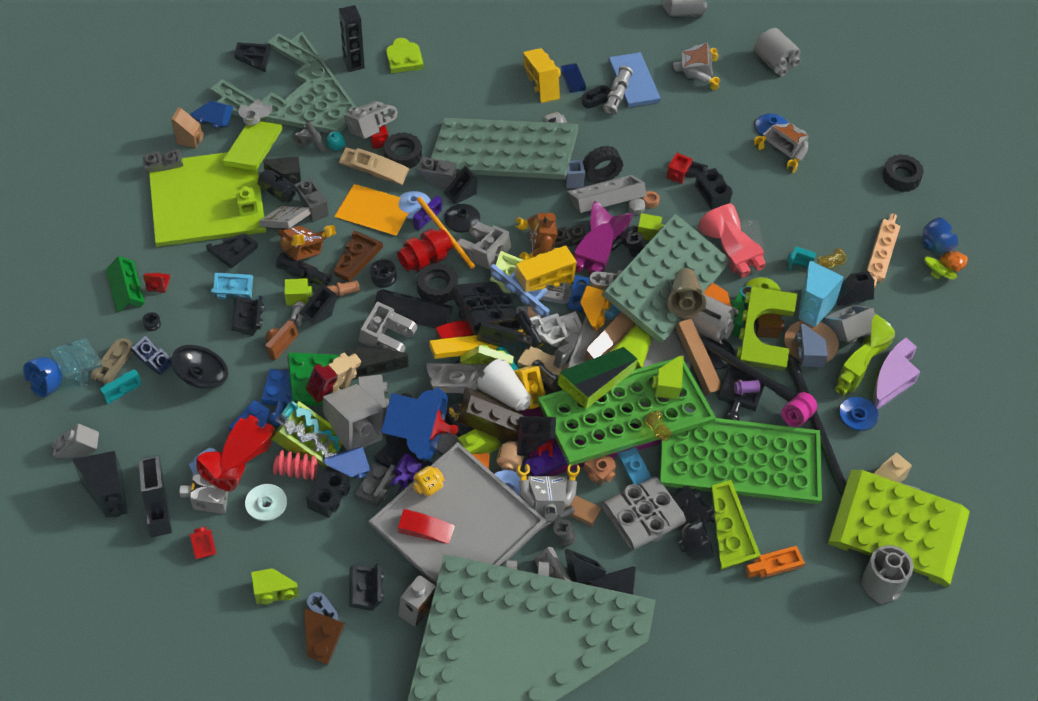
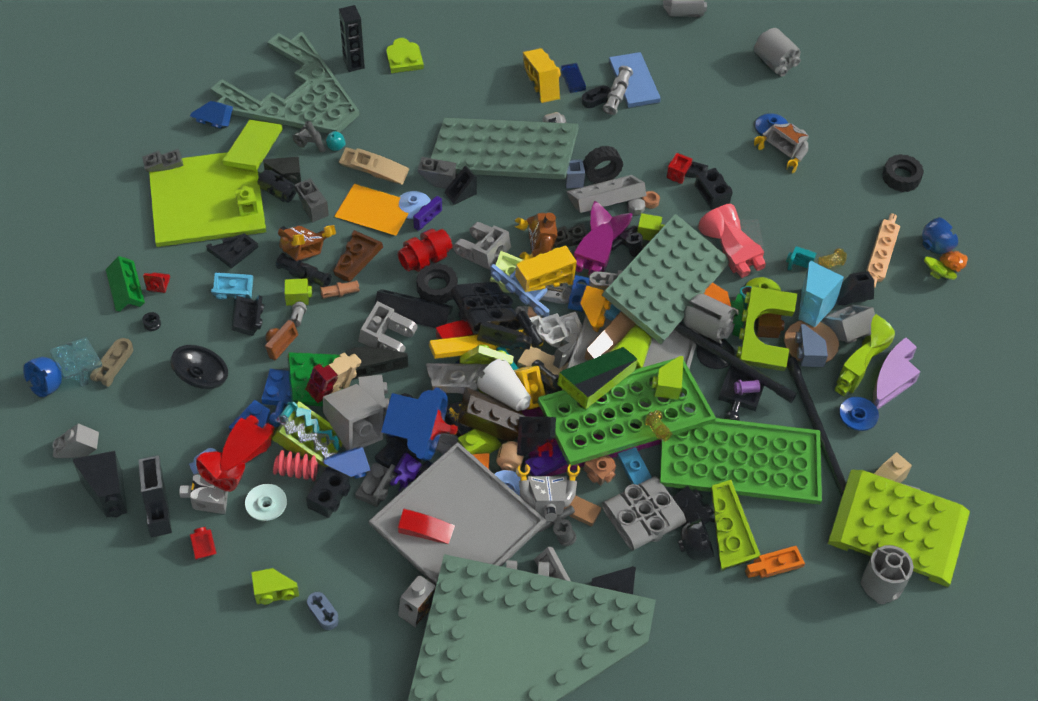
teal plate [100,369,142,405] -> none
dark blue slope [130,336,171,375] -> none
medium nougat slope [171,108,204,148] -> none
black wing [234,42,271,72] -> none
light grey plate [238,99,272,126] -> none
light grey tile [259,206,311,229] -> none
black slope [299,284,337,325] -> none
reddish brown wing [304,609,345,665] -> none
light grey brick [343,101,398,139] -> none
black bracket [349,563,384,611] -> none
black wheel [370,259,397,288] -> none
red bracket [371,125,389,149] -> none
black tyre [383,132,422,169] -> none
yellow head [412,466,445,497] -> none
light orange axle [416,197,475,269] -> none
black dish [445,204,480,232] -> none
black slope [564,548,607,584] -> none
dark tan cone [667,268,706,319] -> none
torso [673,42,720,90] -> none
medium nougat slope [674,318,722,396] -> none
dark pink wheel [781,392,817,427] -> none

